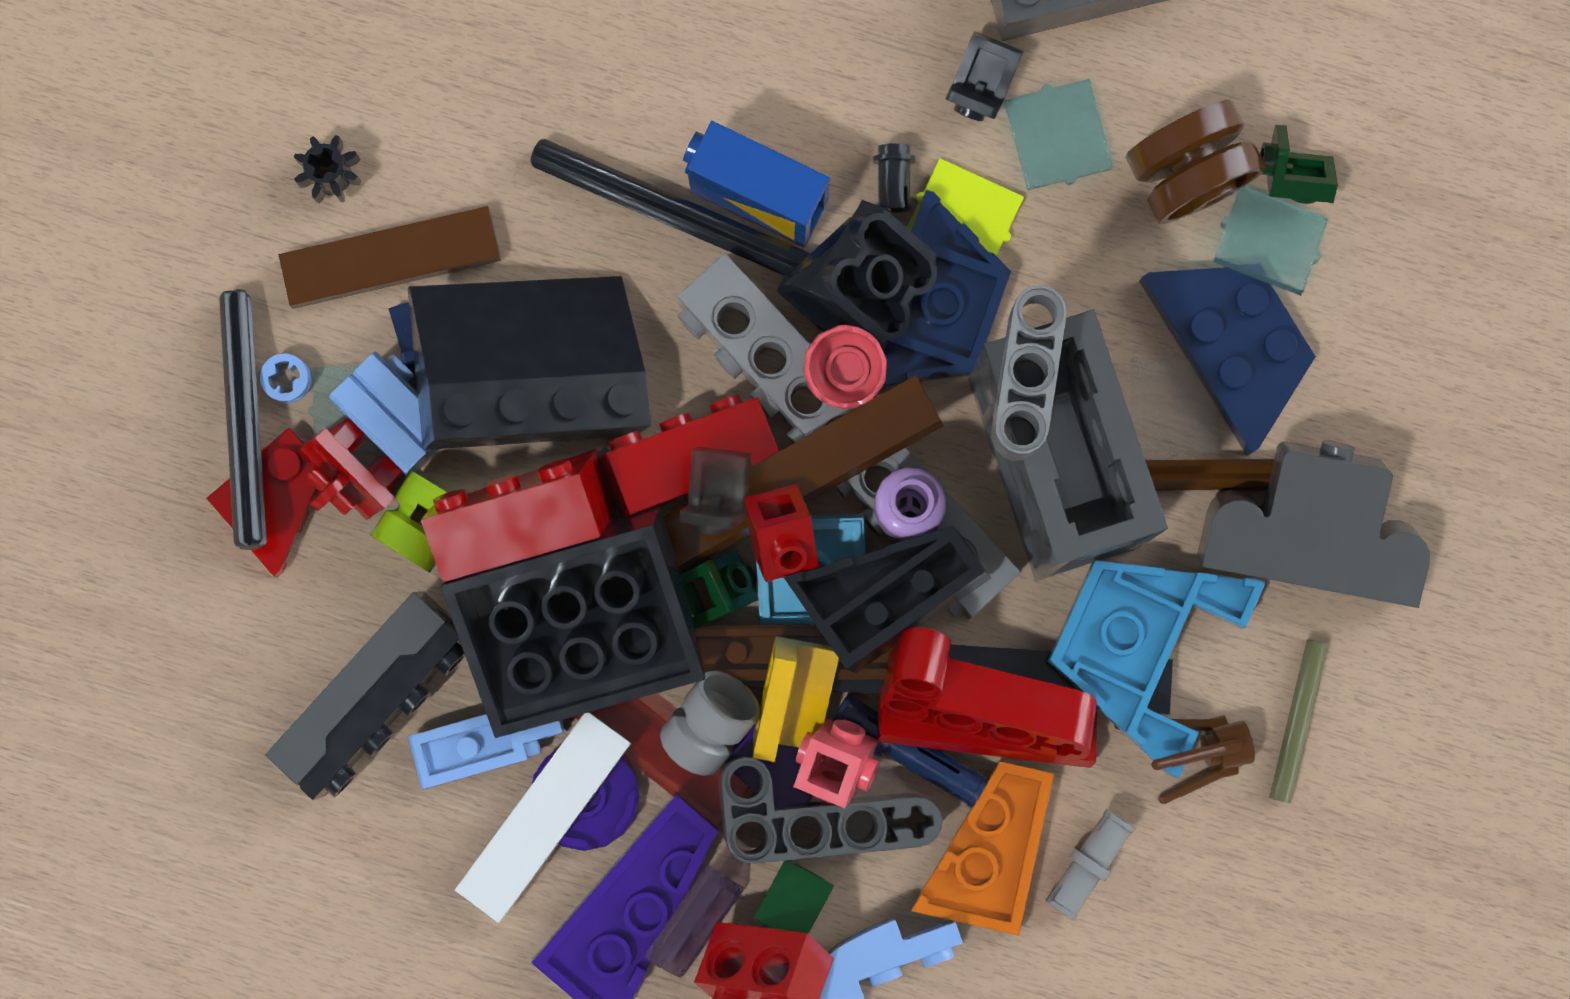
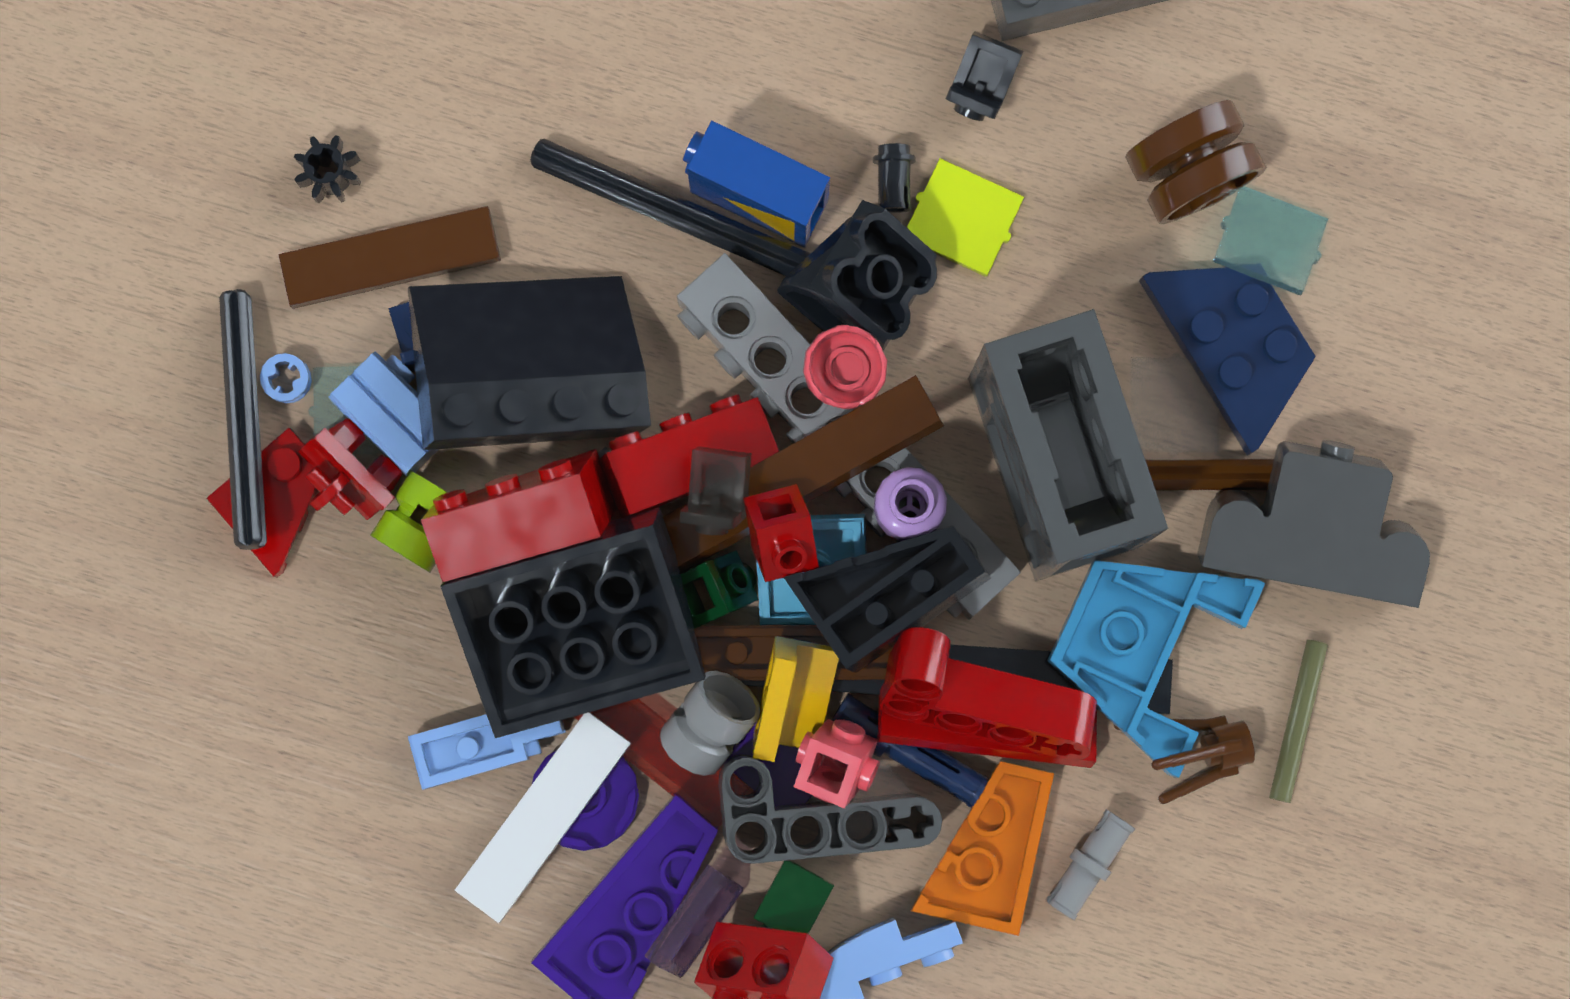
piece [265,591,465,800] -> none
dark blue wing [883,190,1011,386] -> none
light grey beam [991,285,1066,461] -> none
clear light blue piece [1004,79,1113,191] -> none
dark green bracket [1260,125,1338,204] -> none

